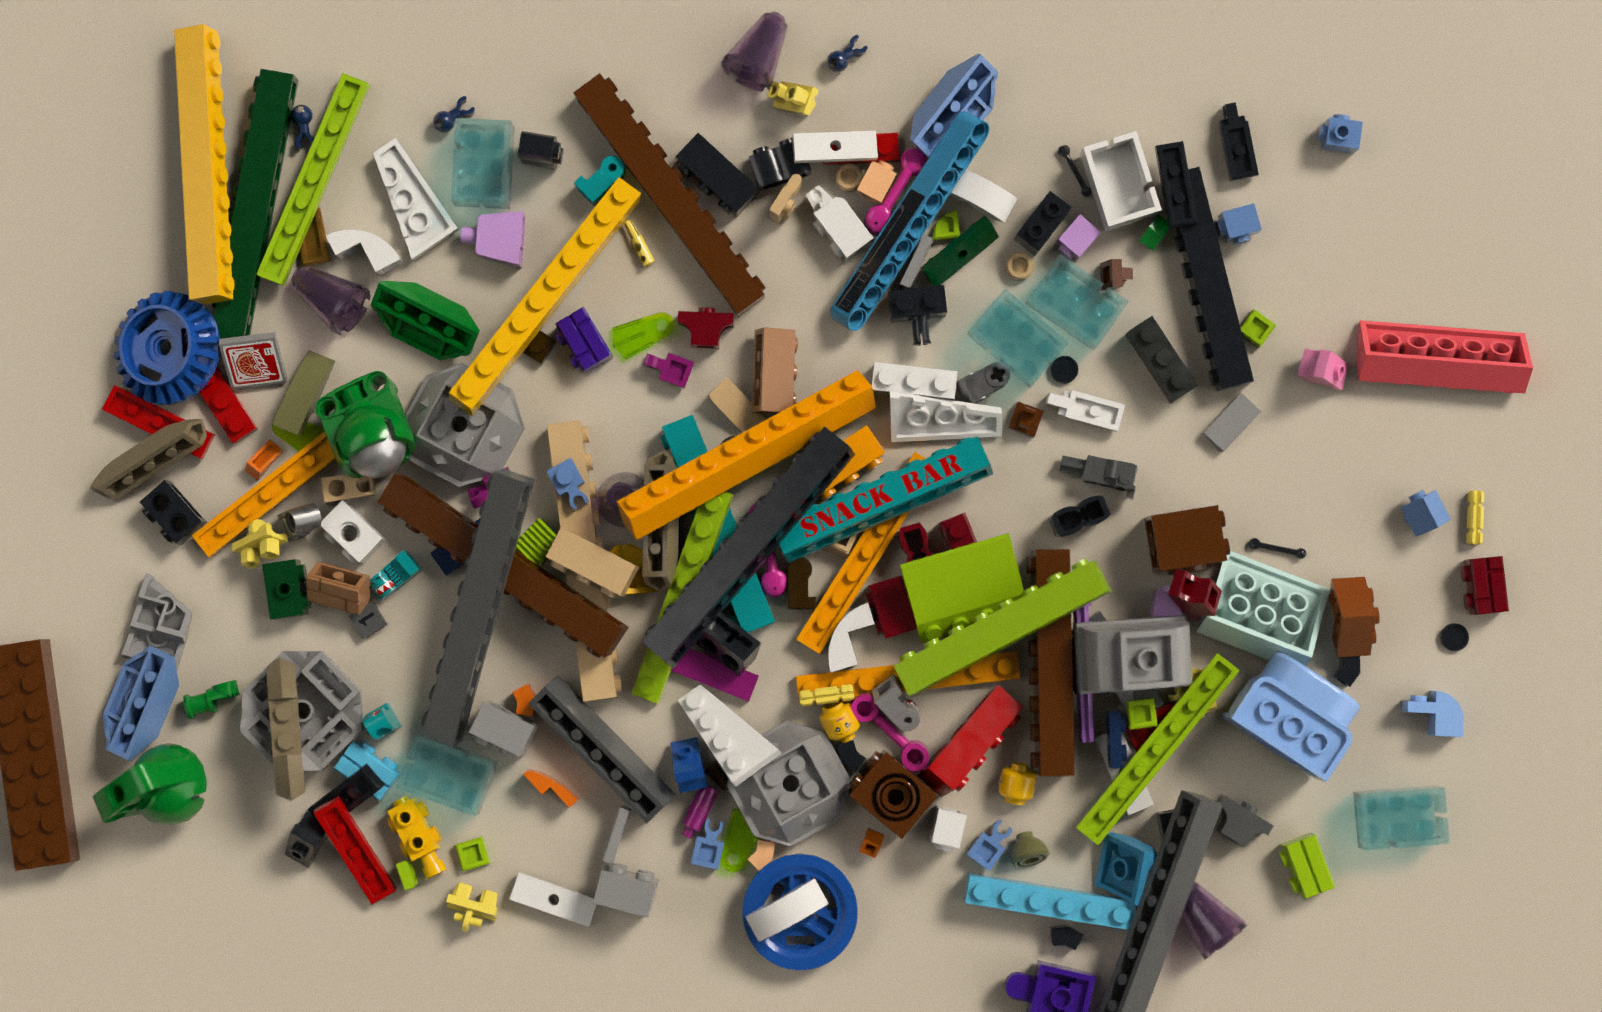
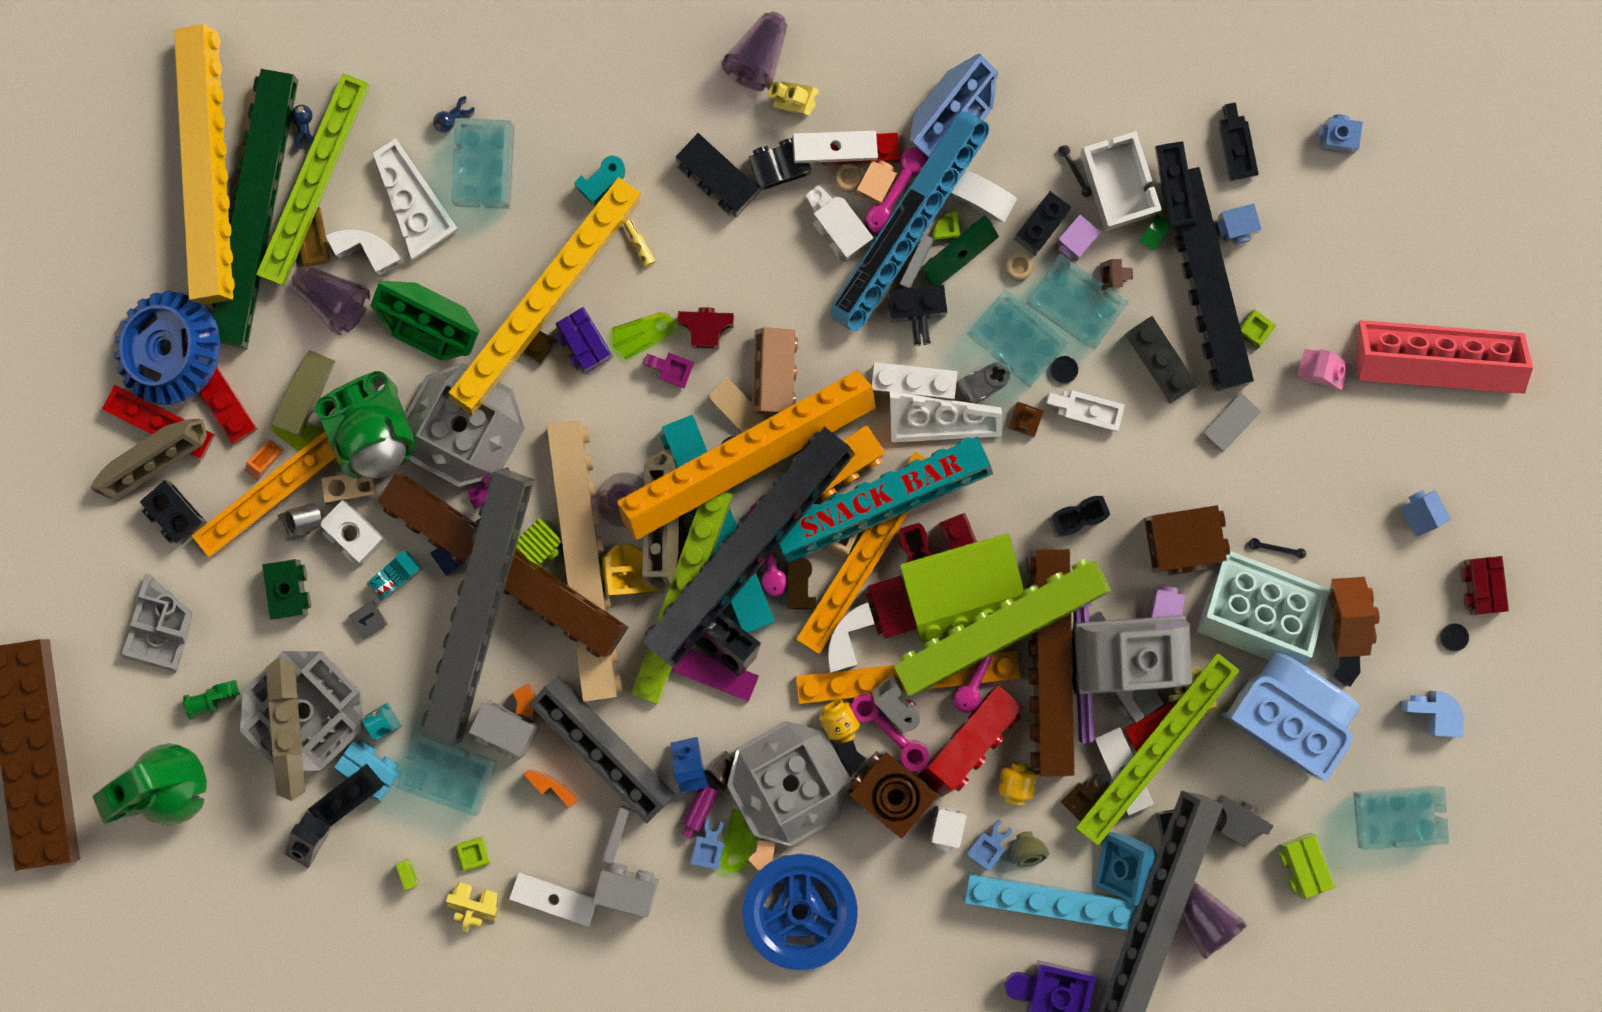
medium blue wedge [103,646,179,761] -> none
tile [219,332,287,389] -> none
light yellow hips [232,519,288,569] -> none
medium nougat brick [306,562,371,615] -> none
red plate [314,796,397,904] -> none
yellow brick [387,796,447,879] -> none
lavender torso [461,211,526,268] -> none
black brick [518,131,564,169] -> none
medium blue plate [546,458,589,510] -> none
tan brick [546,527,639,599] -> none
reddish brown brick [573,73,766,317] -> none
white wing [678,684,782,786] -> none
white brick [745,879,828,941] -> none
tan hinge [769,174,802,224] -> none
light yellow axle [799,684,854,707] -> none
dark blue arm [827,35,868,72] -> none
orange piece [859,828,884,858] -> none
black piece [1050,925,1084,950] -> none
dark grey piece [1059,455,1138,500] -> none
dark blue plate [1106,710,1127,768] -> none
lime tile [1125,698,1158,729] -> none
dark red brick [1168,570,1222,620] -> none
light yellow axle [1466,490,1484,545] -> none
none -> dark pink piece [952,654,994,713]
none -> dark brown plate [1059,773,1109,821]

